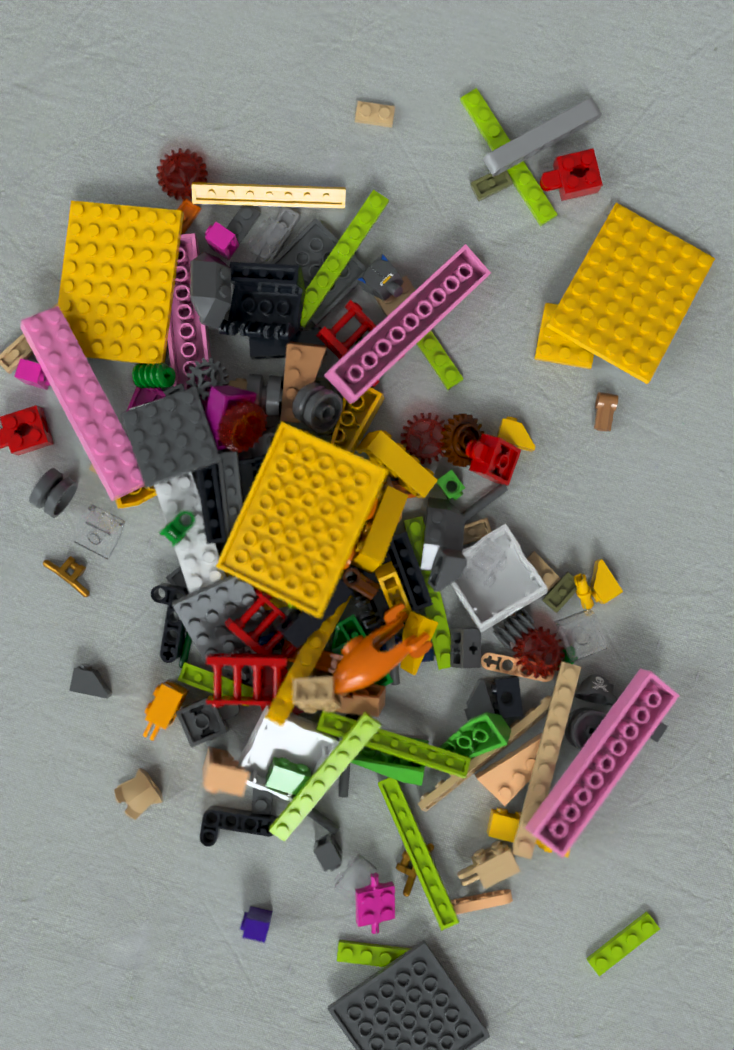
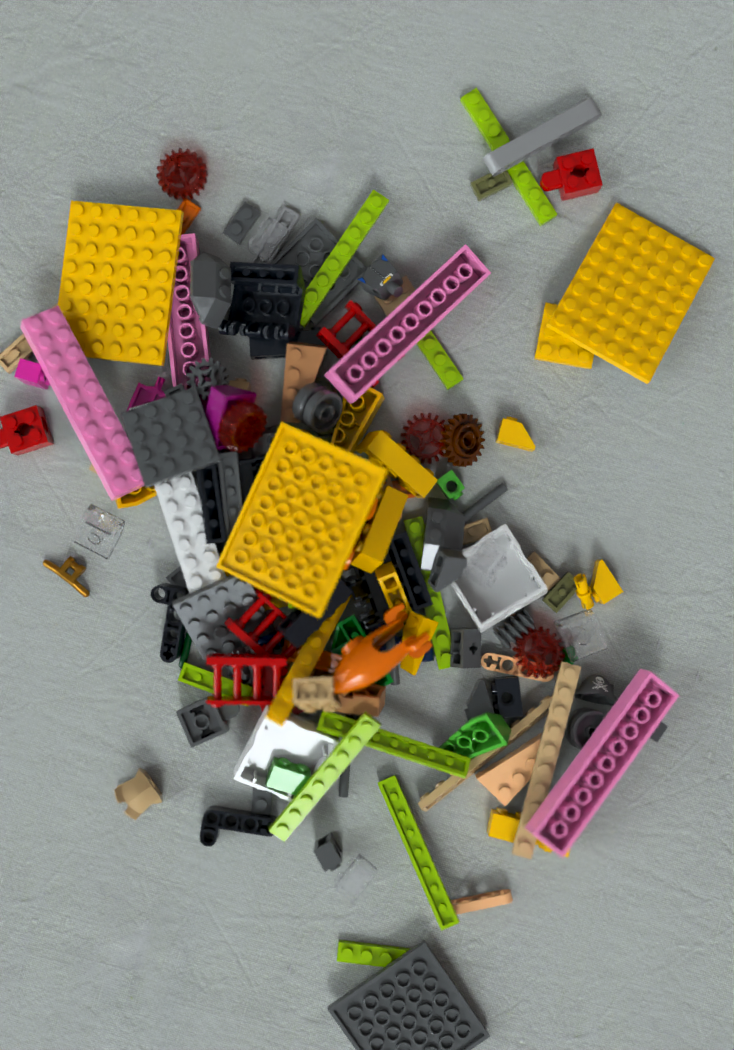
dark grey wheel [29,468,78,518] -> none
dark grey slope [69,664,112,699] -> none
green piece [132,363,176,388] -> none
light orange brick [143,680,189,741] -> none
green piece [159,511,196,548] -> none
plate [192,182,346,208] -> none
light nougat wedge [202,746,249,797] -> none
dark pink brick [205,222,240,261] -> none
dark purple brick [240,906,273,943] -> none
dark grey wheel [246,374,283,417] -> none
dark grey piece [288,801,340,835] -> none
reddish brown piece [341,568,380,600] -> none
bright green wedge [351,737,429,786] -> none
tan plate [355,101,395,128] -> none
dark pink plate [355,873,395,934] -> none
pearl gold piece [395,843,434,897] -> none
tan brick [457,840,520,889] -> none
red brick [466,434,521,486] -> none
lime plate [586,911,660,977] -> none
medium nougat piece [594,392,618,432] -> none

